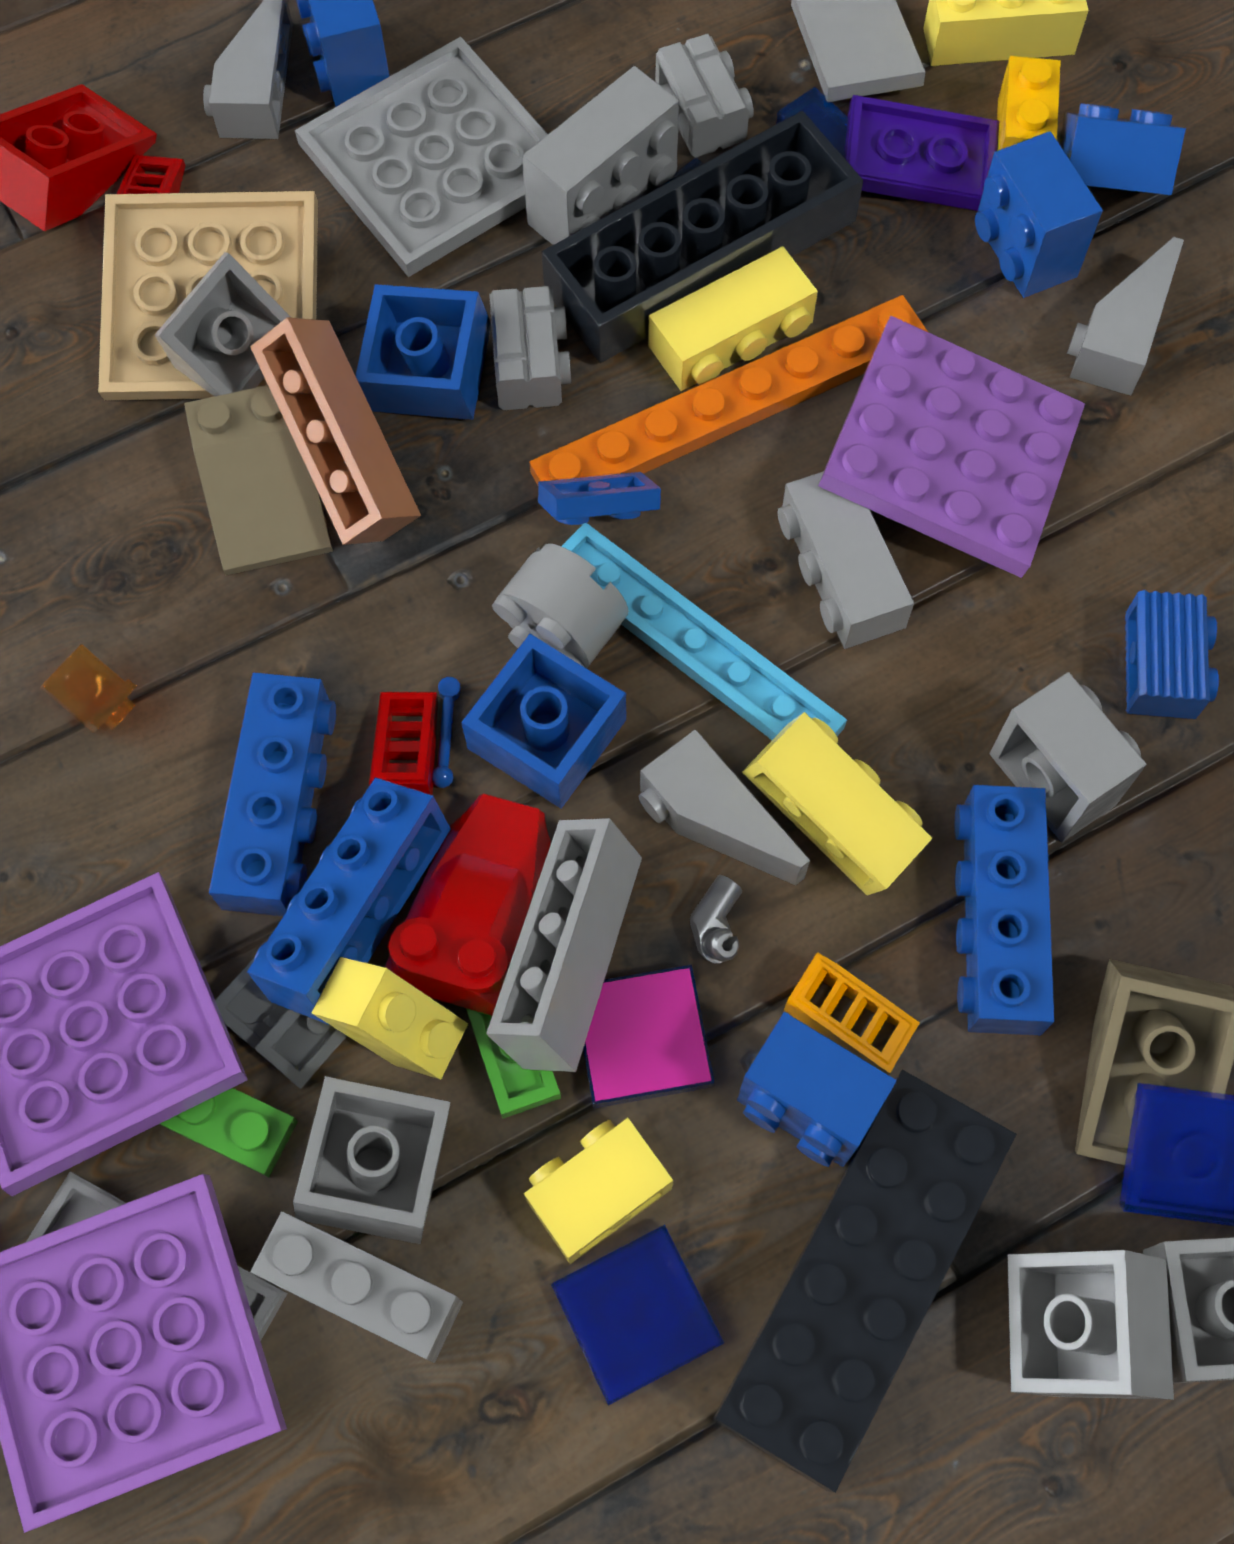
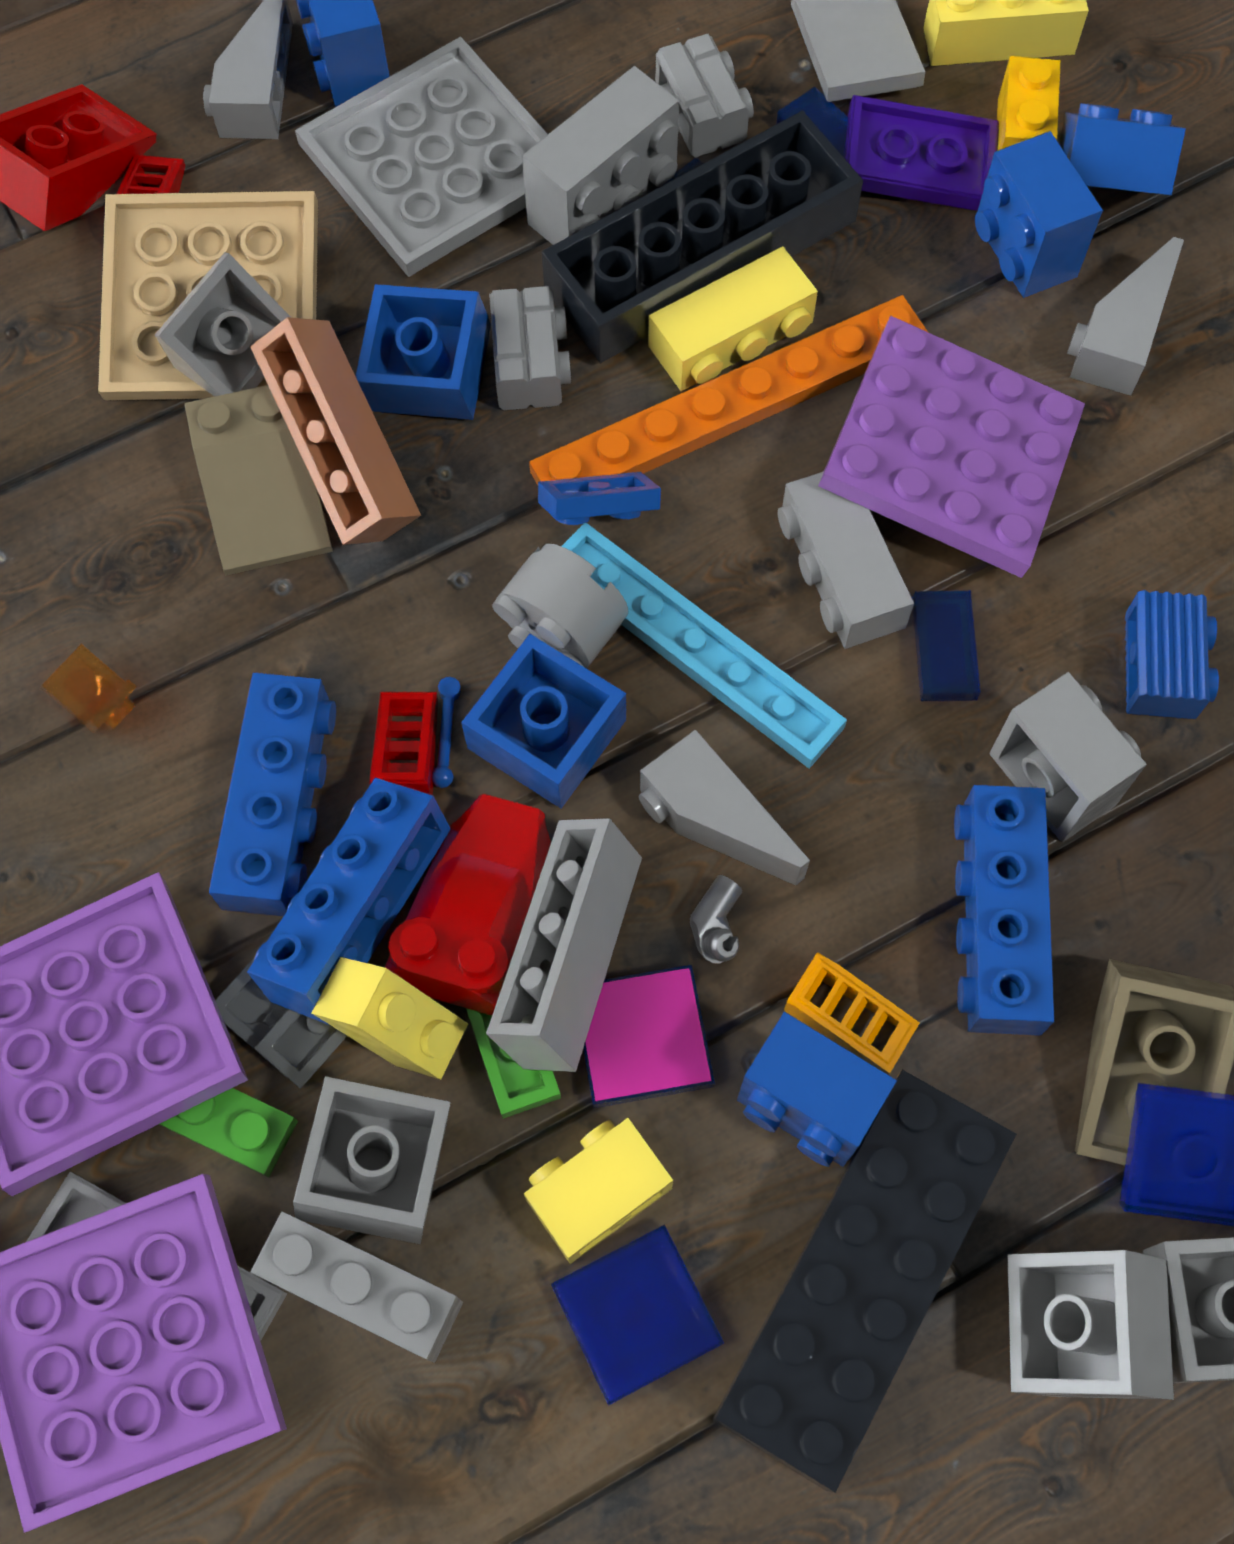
light yellow brick [742,712,932,896] -> none
none -> clear blue tile [912,590,981,701]

